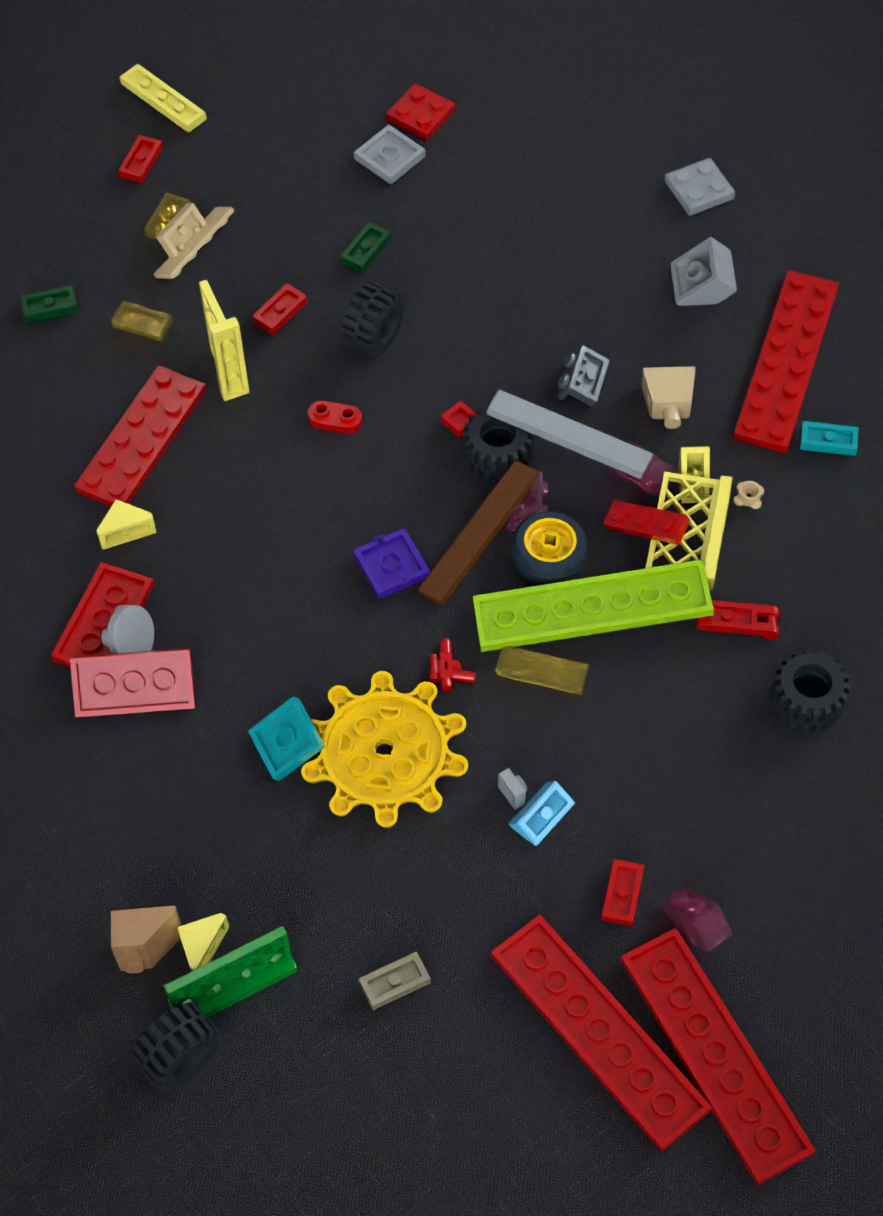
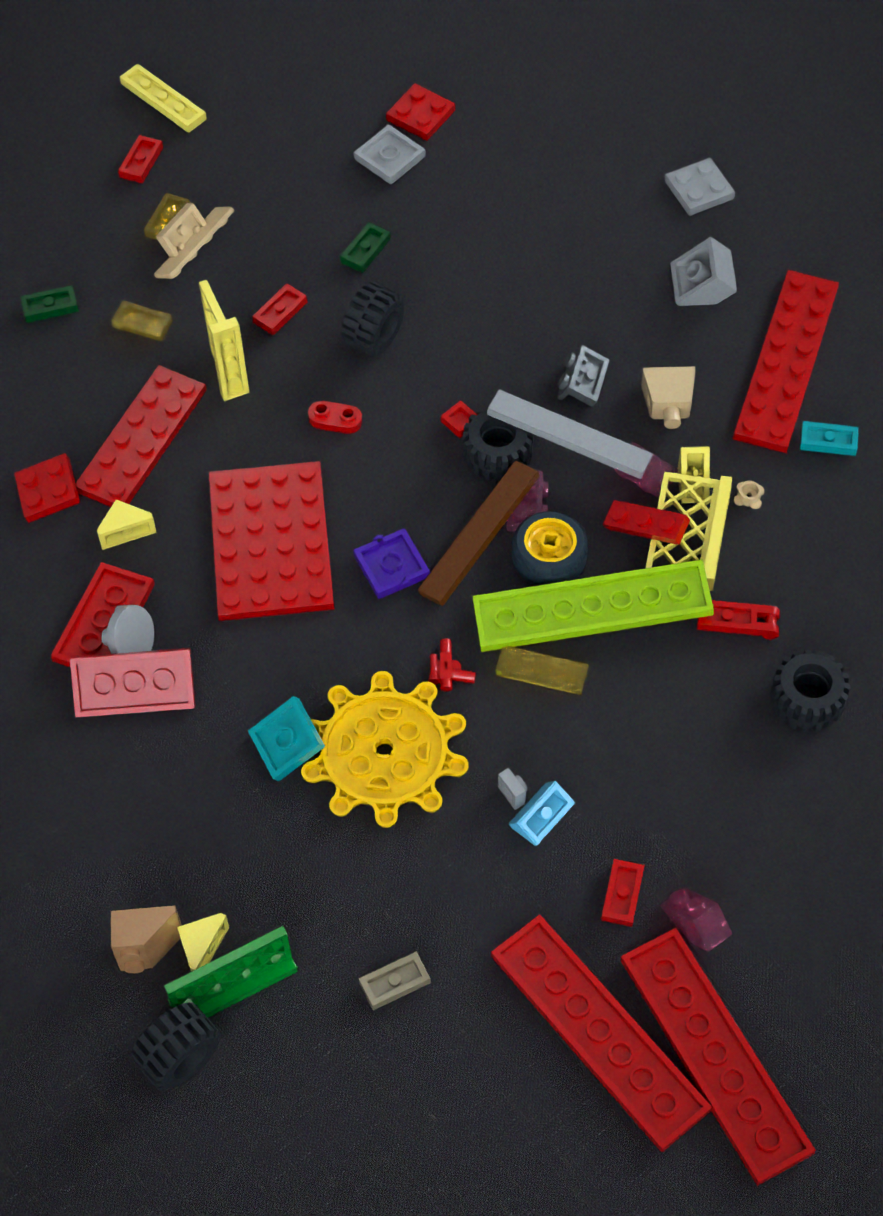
none -> red plate [14,453,80,523]
none -> red plate [209,461,334,621]

